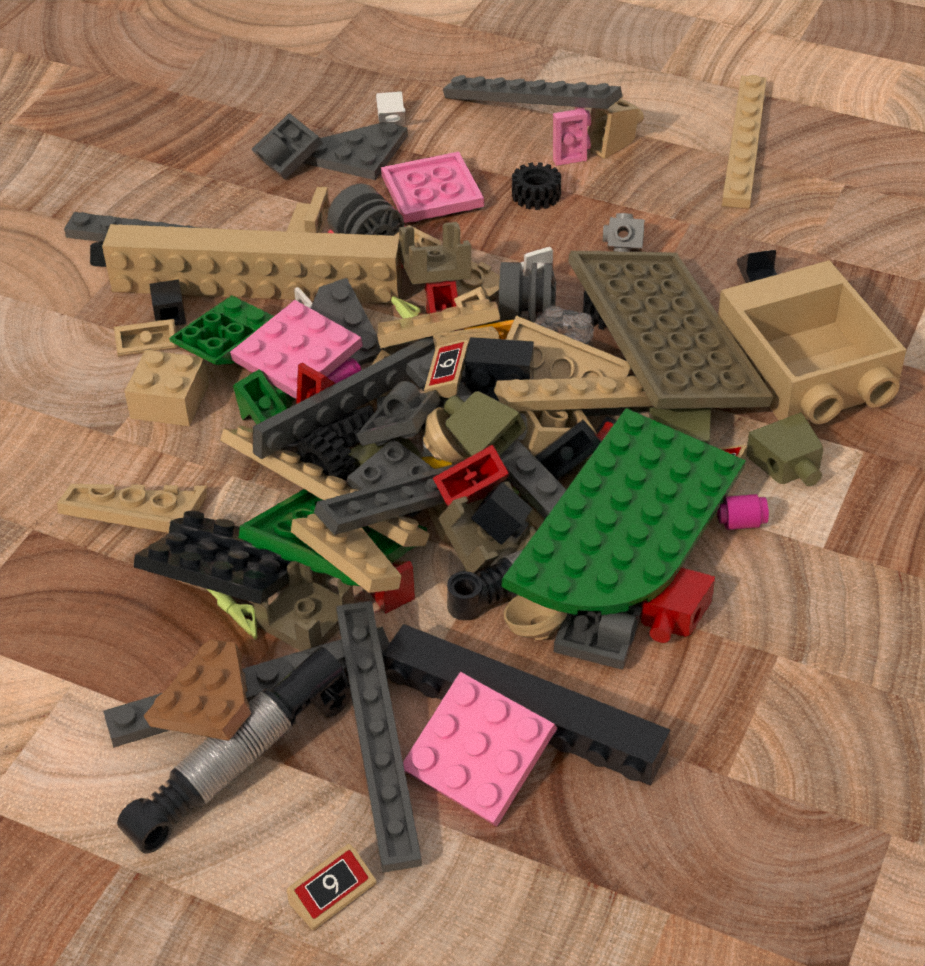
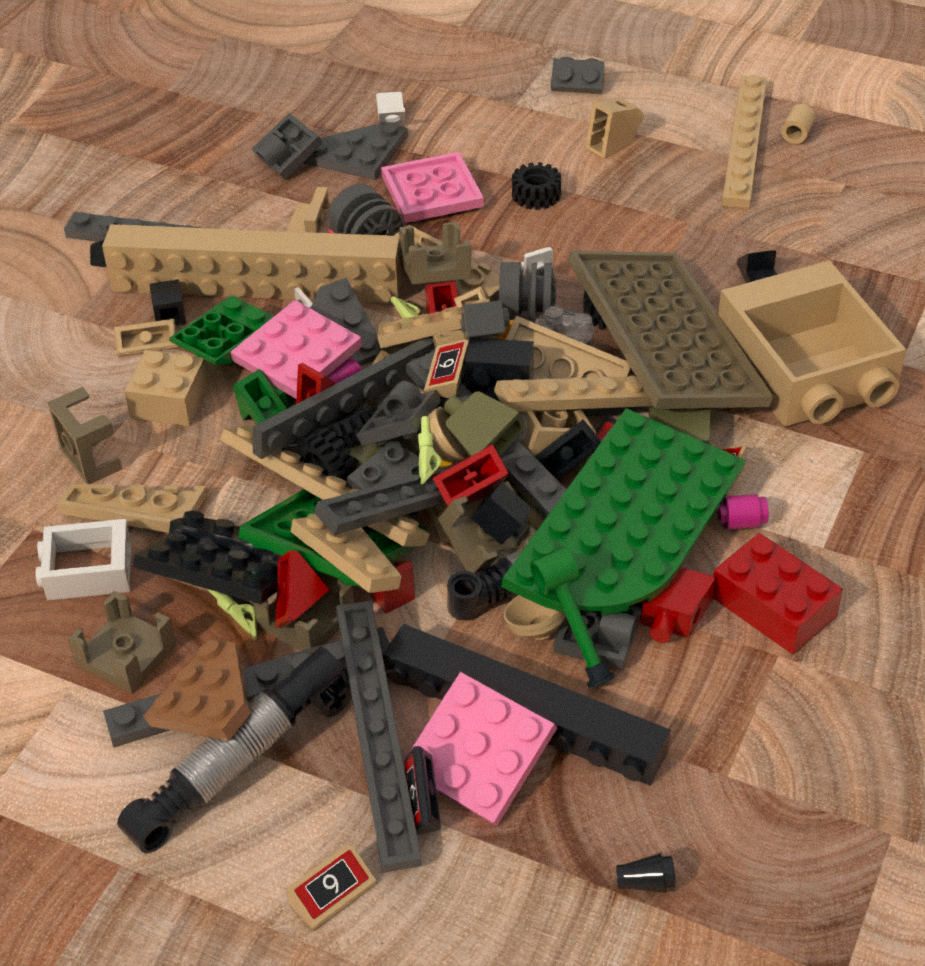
dark grey plate [443,75,623,109] -> none
bright pink bracket [553,107,591,166] -> none
light grey brick [603,213,645,252] -> none
olive torso [746,412,823,487] -> none
none -> white window [36,519,131,600]
none -> dark tan panel [47,387,122,484]
none -> dark tan panel [68,591,176,694]
none -> red slope [275,550,329,628]
none -> black slope [404,746,441,835]
none -> yellowish green hand [418,416,442,484]
none -> dark grey brick [460,300,510,340]
none -> green piece [530,547,615,687]
none -> dark grey bracket [551,57,605,94]
none -> black cone [616,852,676,893]
none -> red brick [713,533,843,655]
none -> tan brick [781,104,816,144]

